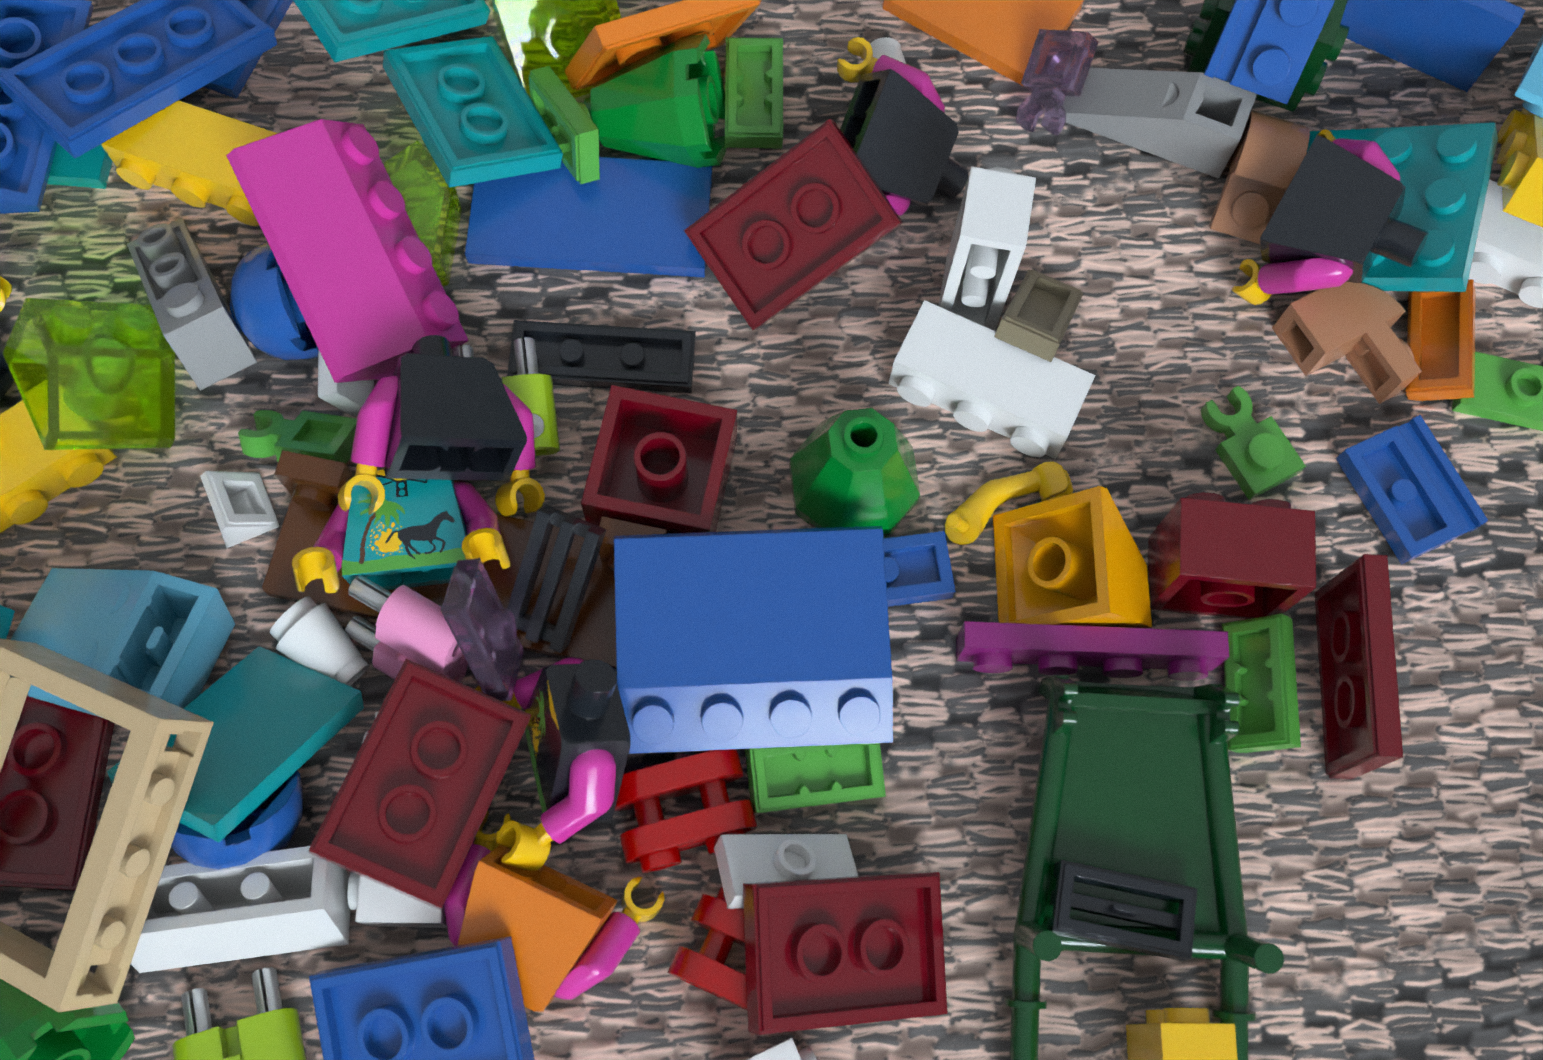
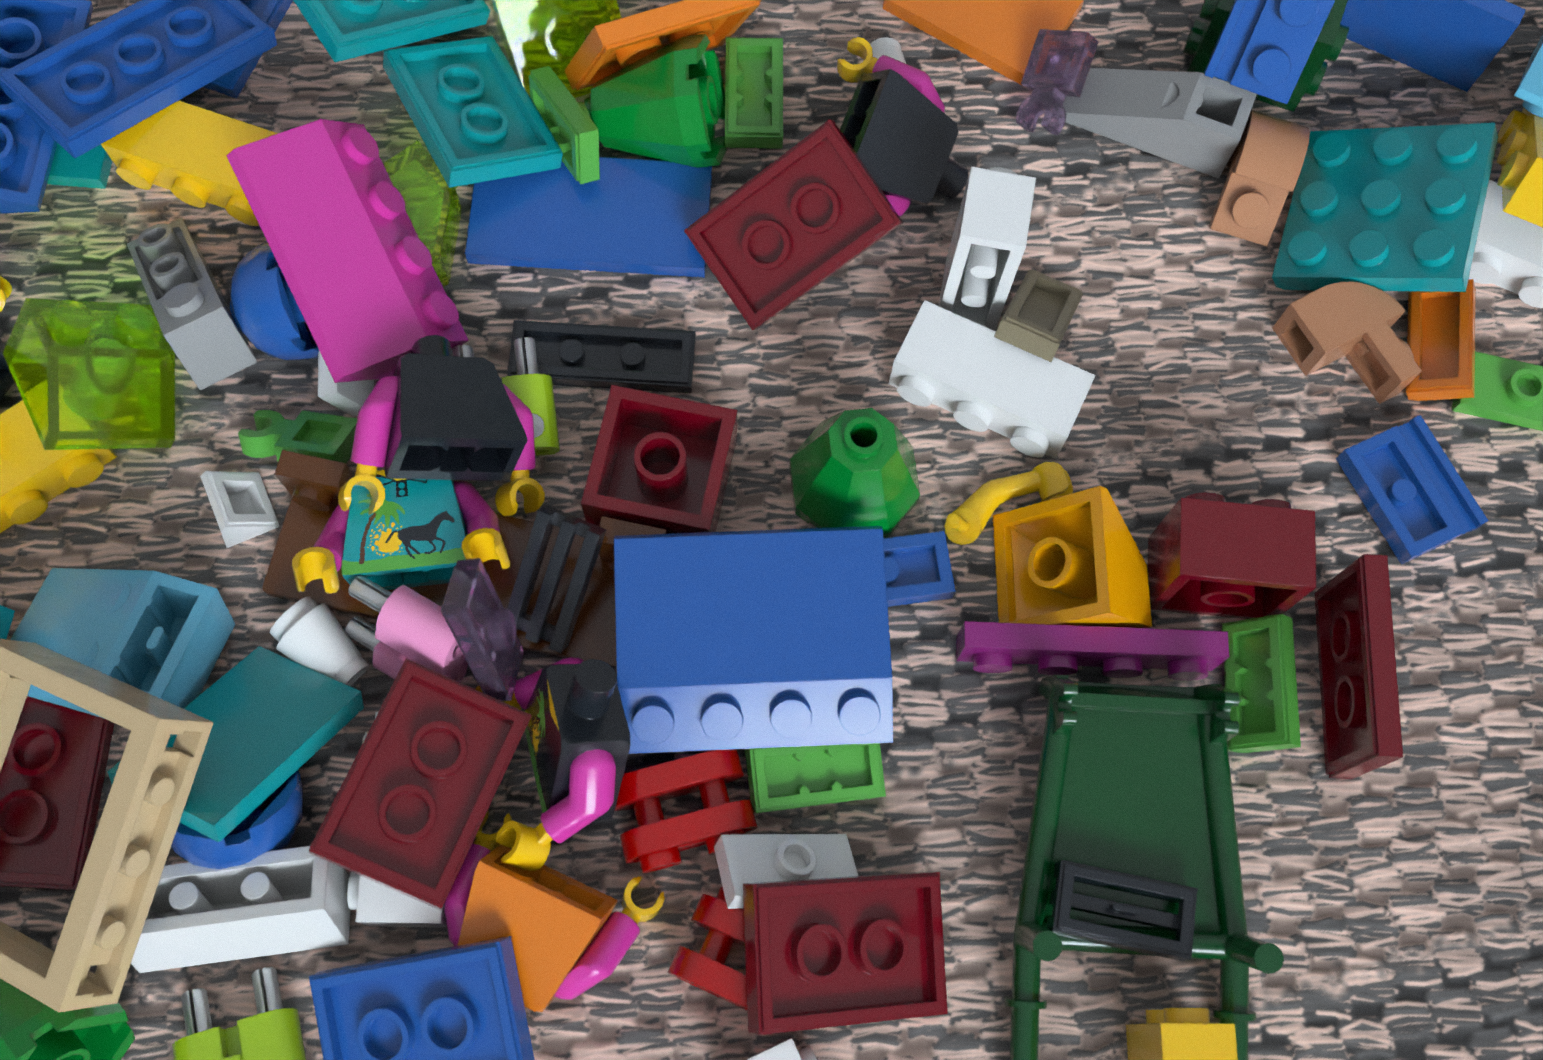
bright green plate [1201,386,1306,500] -> none
black torso [1232,129,1429,305] -> none

